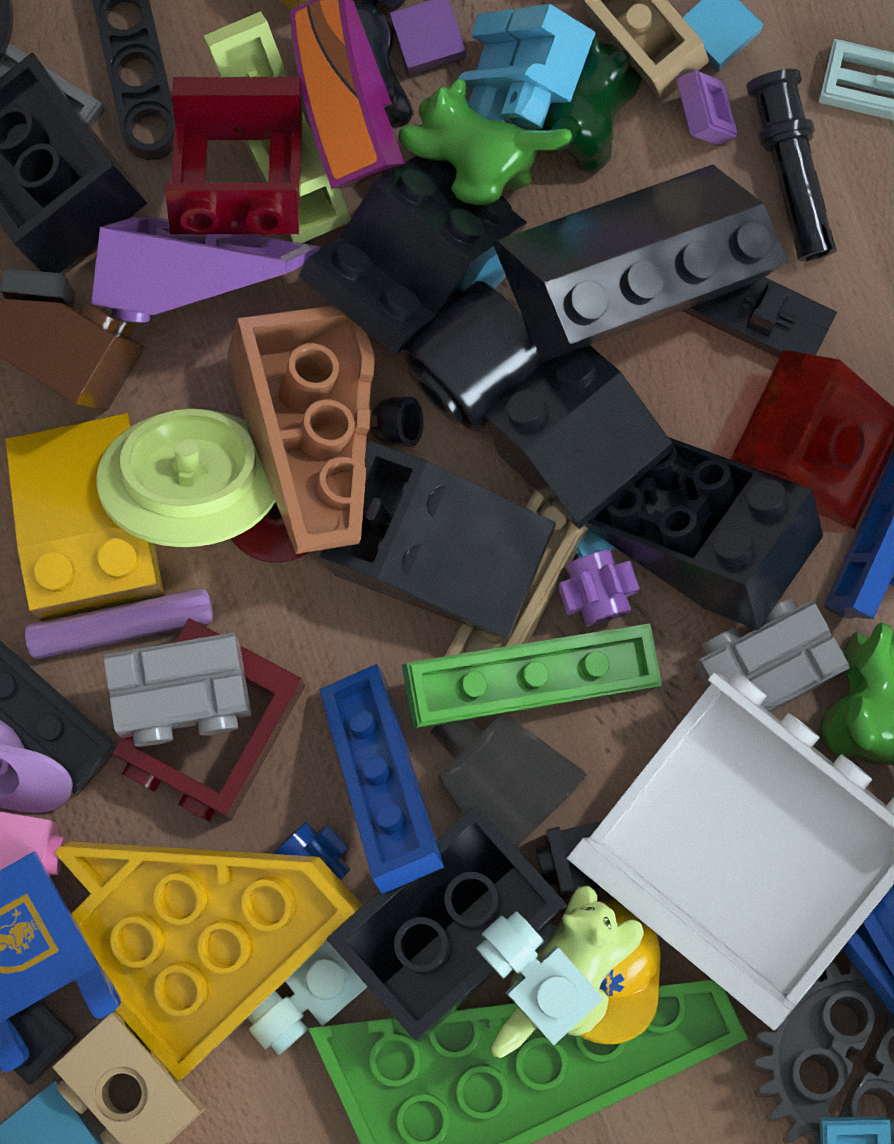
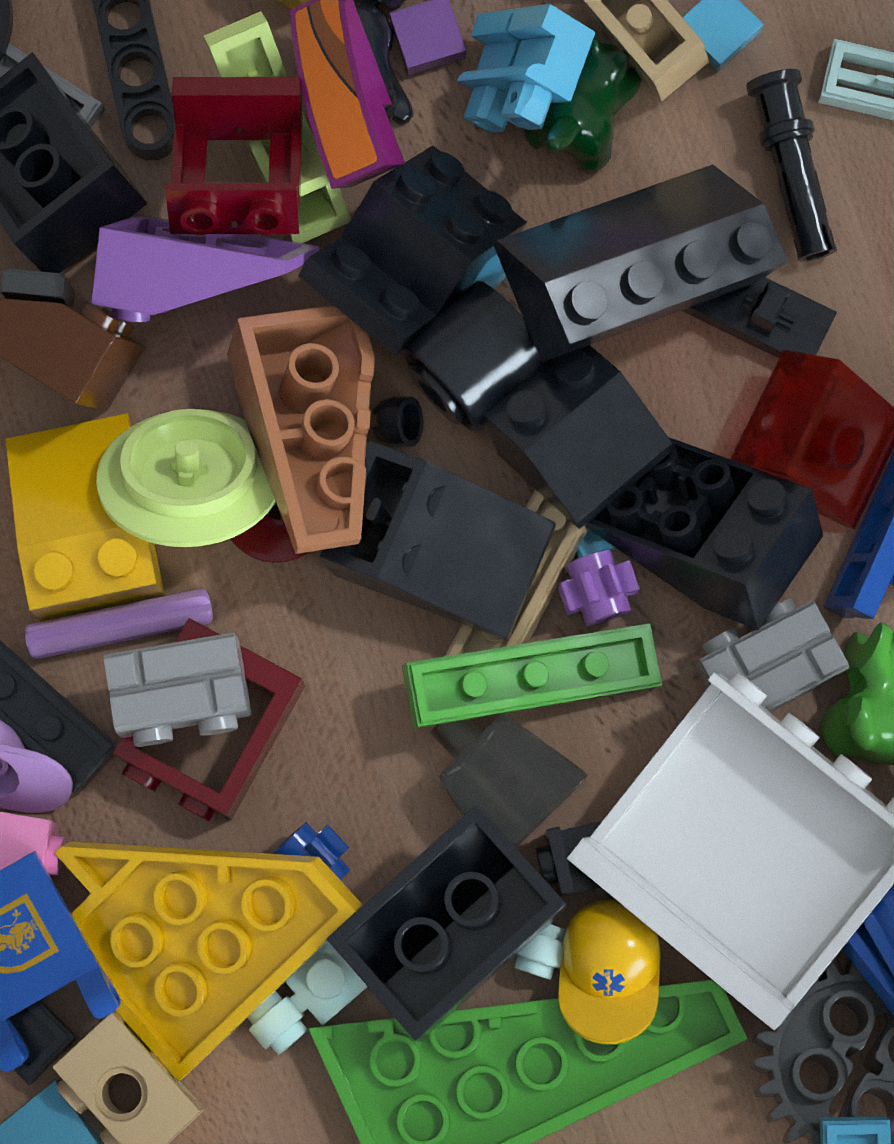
blue plate [319,664,444,894] -> none
bright green animal [398,79,572,205] -> none
light aqua plate [476,911,604,1045] -> none
yellowish green animal [491,886,644,1058] -> none
medium lavender tile [676,70,738,146] -> none

